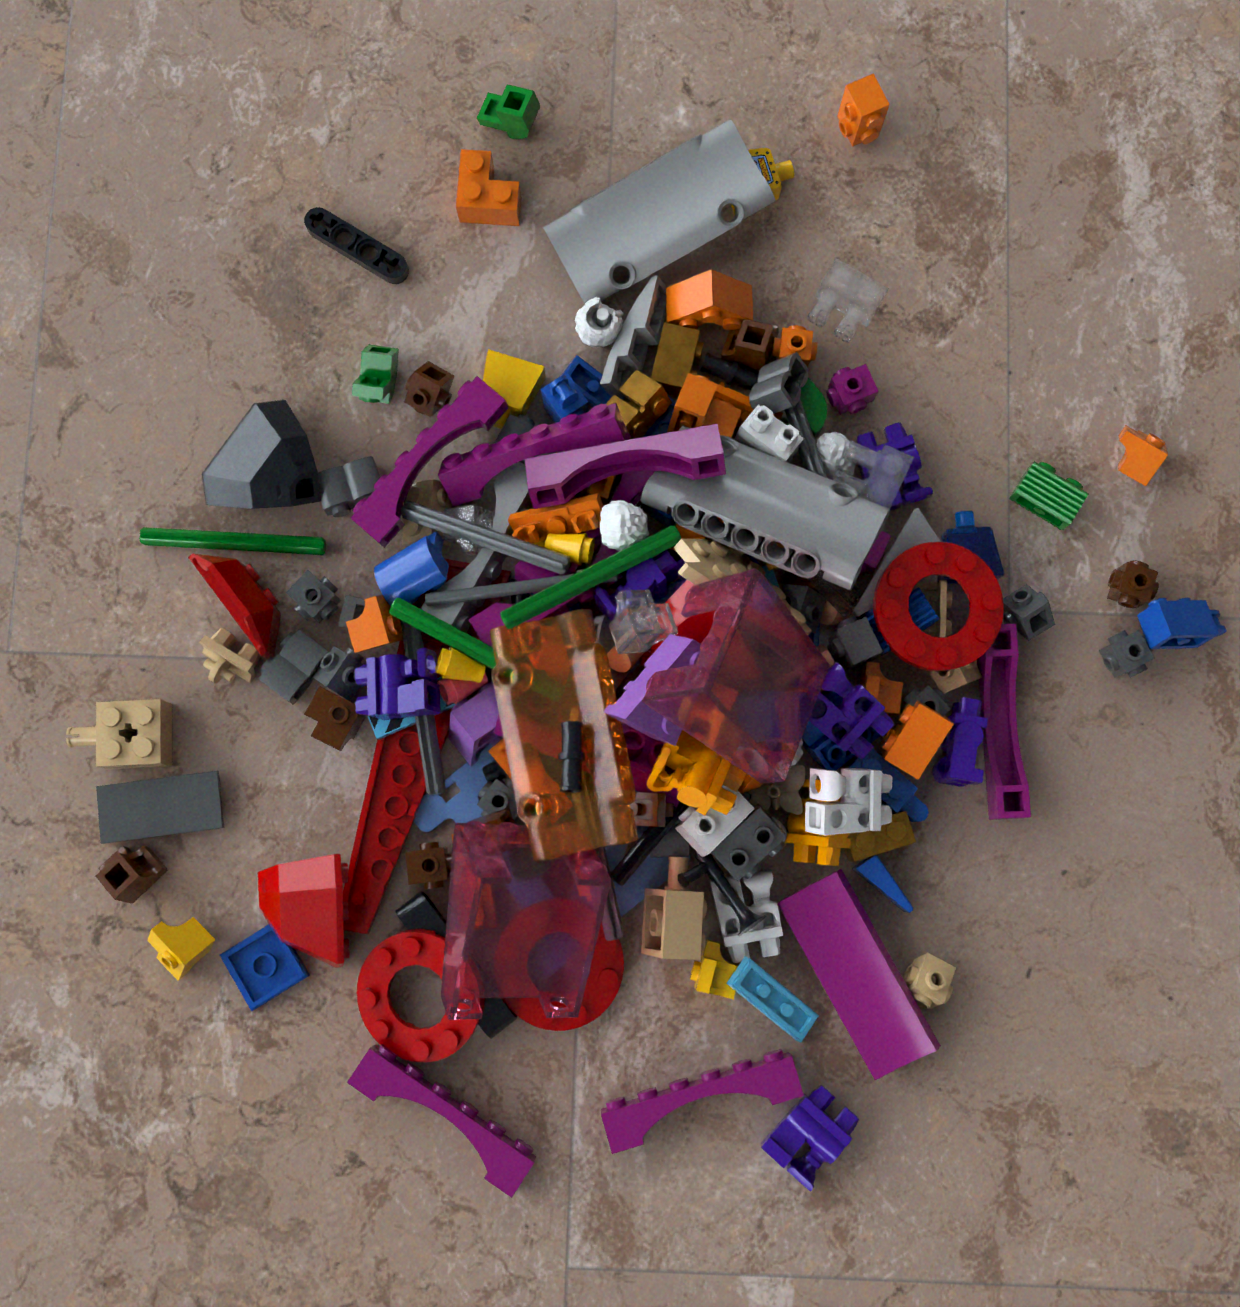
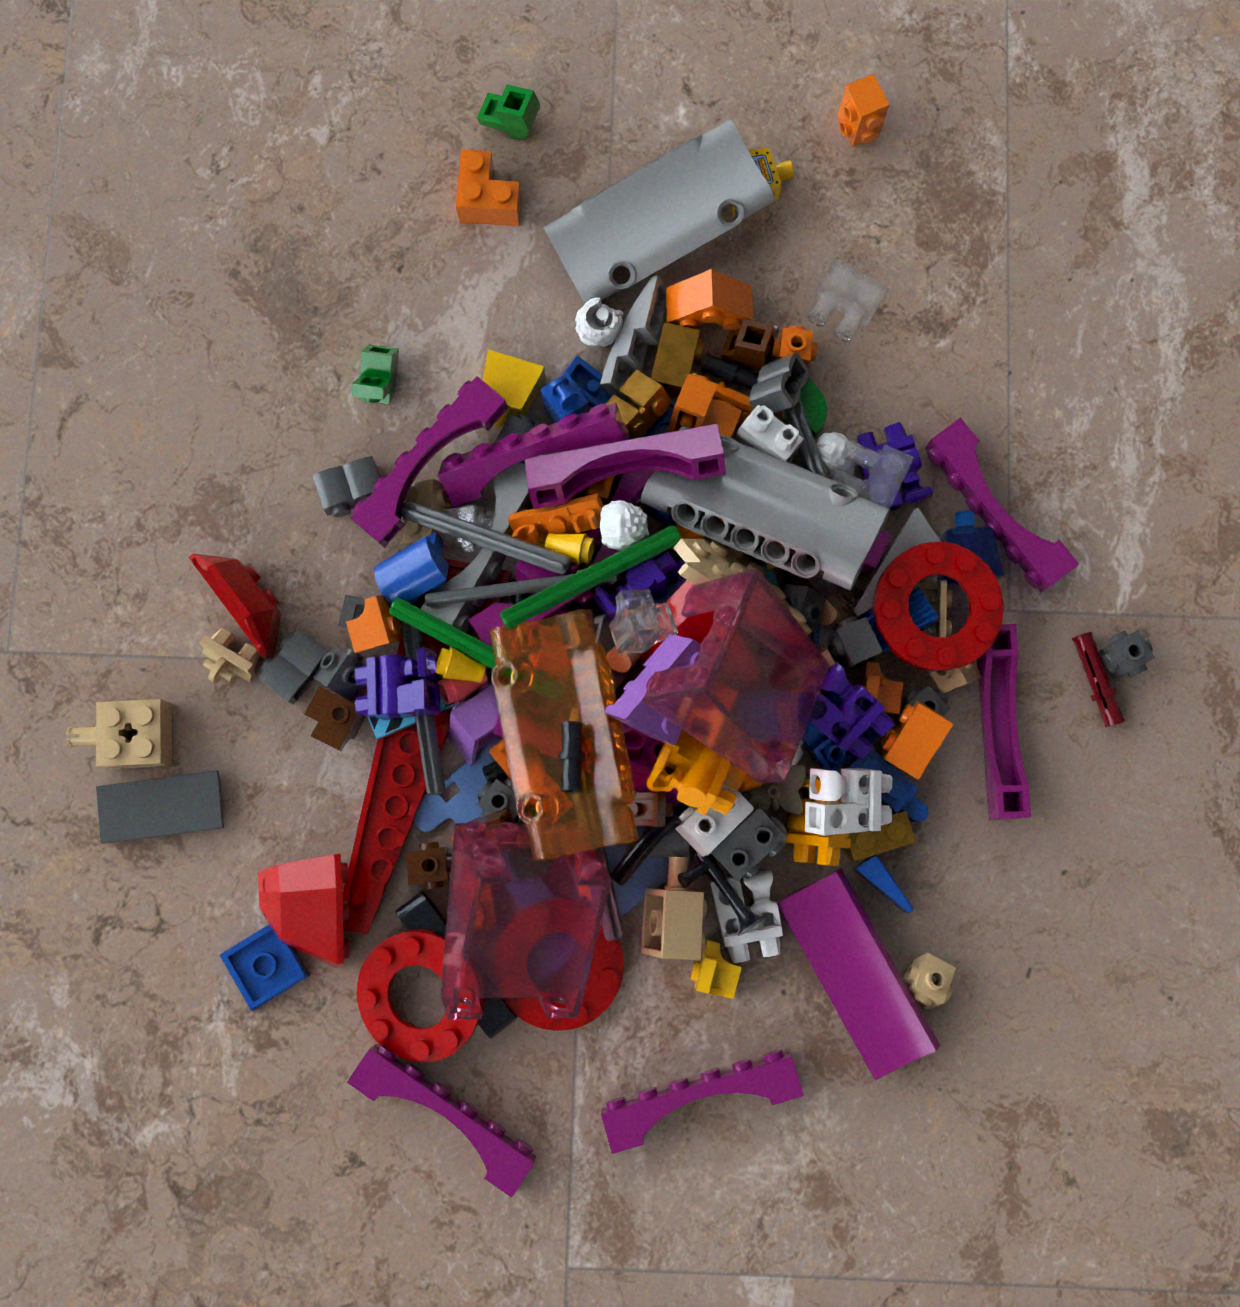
reddish brown brick [95,845,168,904] -> none
green axle [139,527,326,555] -> none
yellow brick [147,917,215,981] -> none
black brick [202,399,321,509] -> none
dark grey brick [286,570,341,623] -> none
black beam [304,207,409,284] -> none
reddish brown brick [404,361,454,417] -> none
medium azure tile [726,957,819,1043] -> none
dark purple hips [761,1085,859,1191] -> none
magenta brick [826,364,879,415] -> none
dark purple hips [932,697,988,787] -> none
dark grey brick [1003,584,1055,641] -> none
green brick [1009,461,1089,530] -> none
reddish brown brick [1107,560,1159,609] -> none
orange brick [1118,425,1168,486] -> none
blue brick [1137,597,1227,650] -> none
none -> magenta arch [925,417,1079,592]
none -> dark red pin [1072,632,1125,728]

